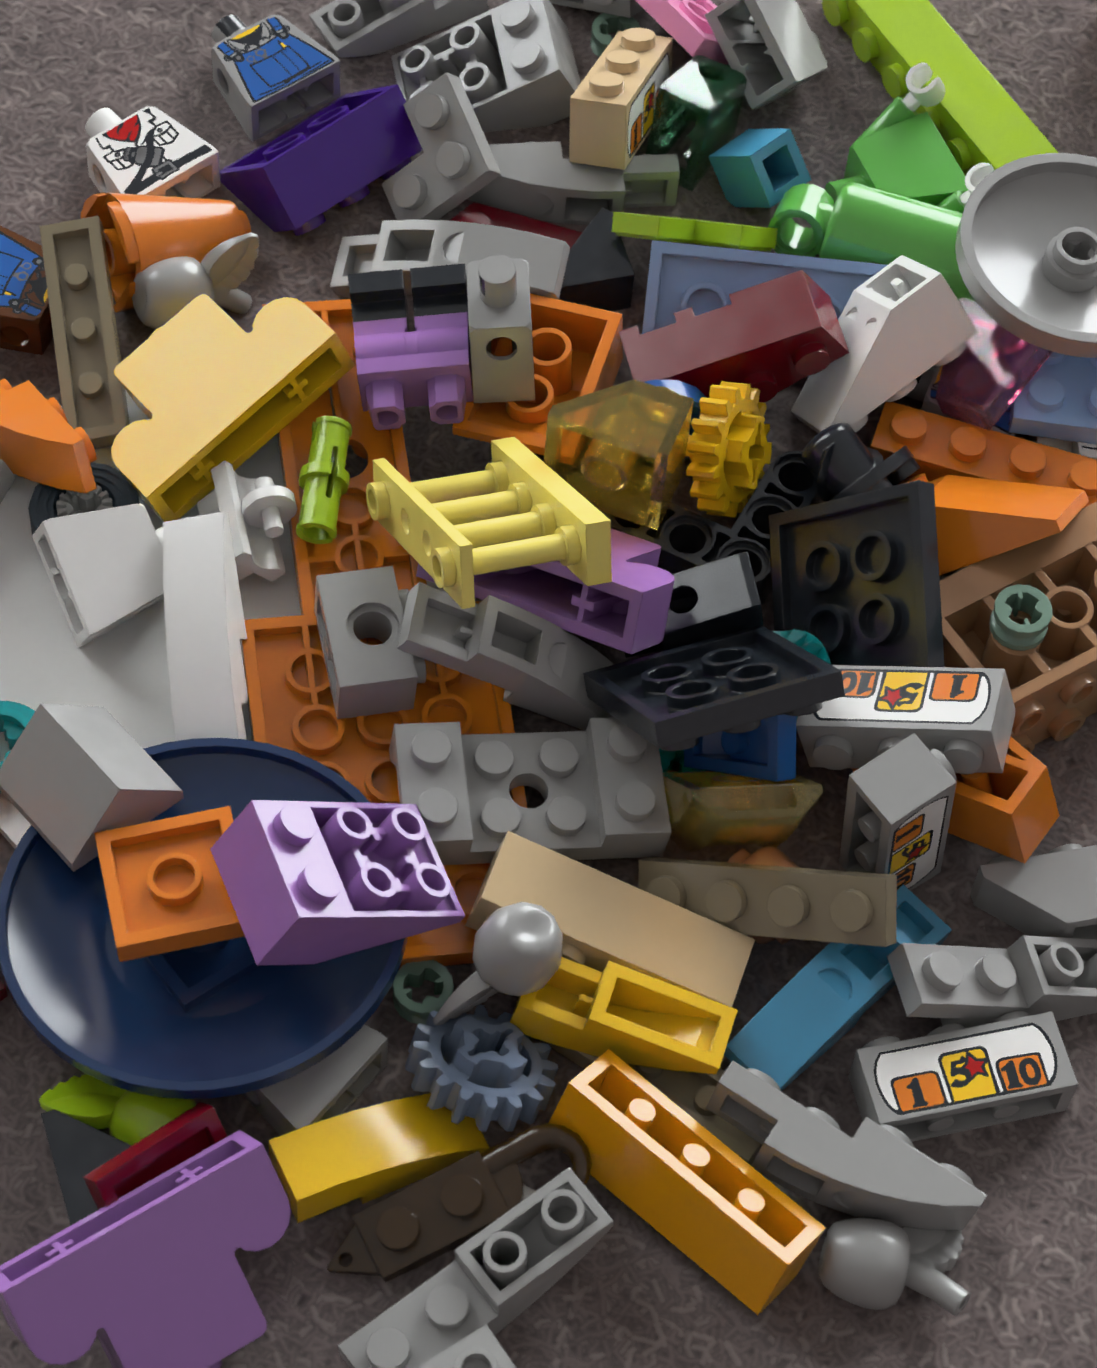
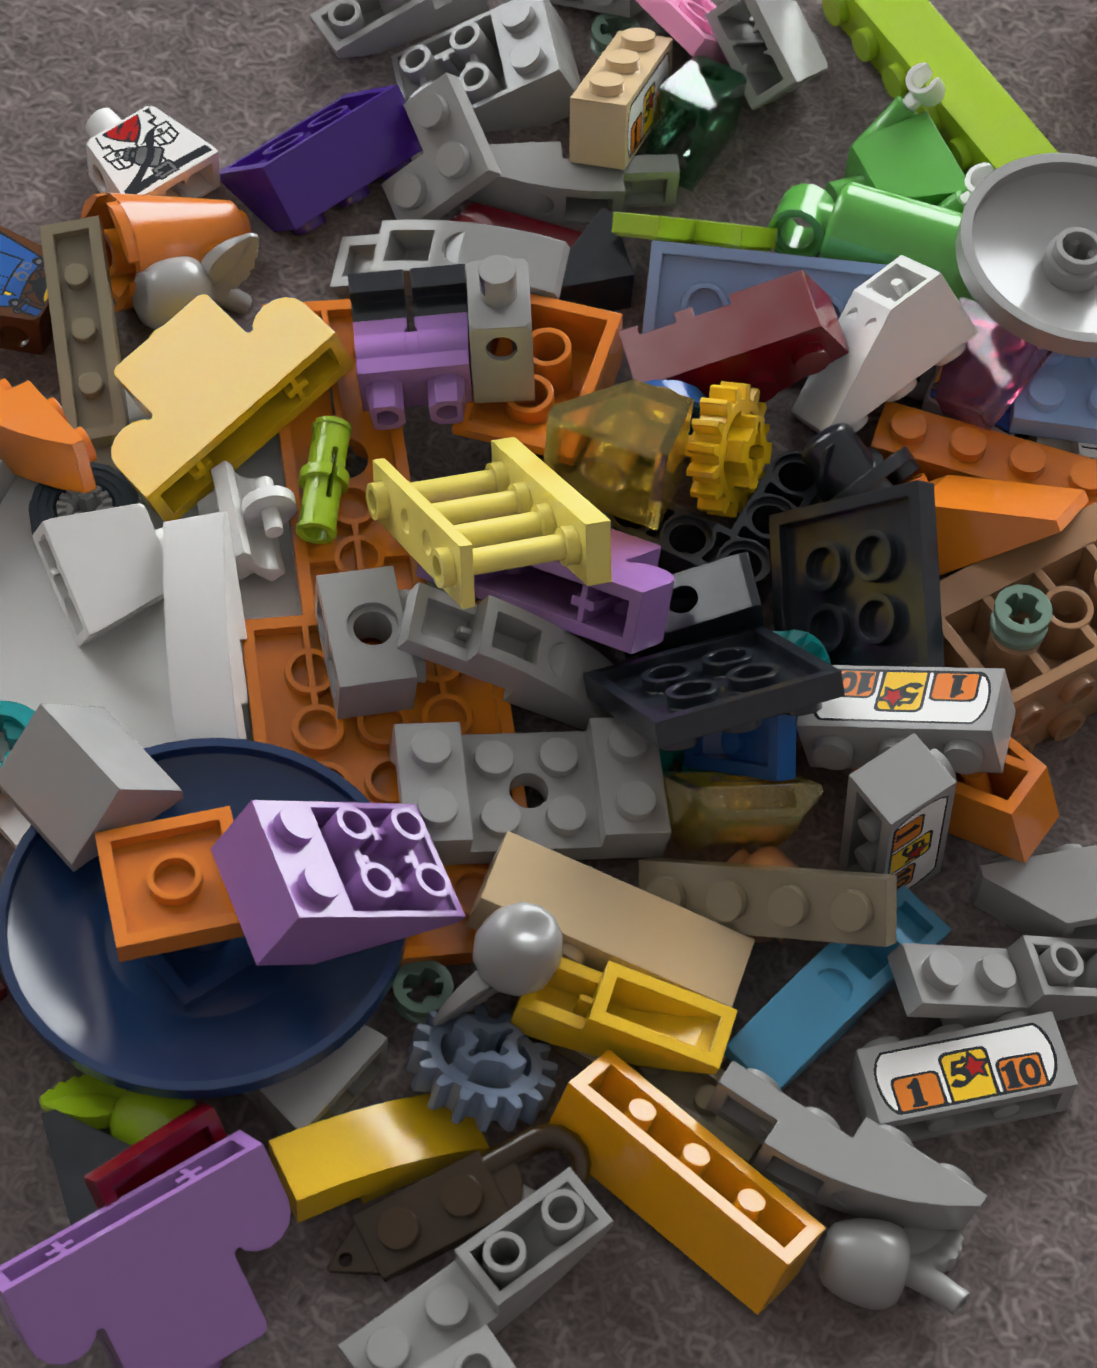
torso [211,15,340,141] -> none
brick [708,128,811,208] -> none

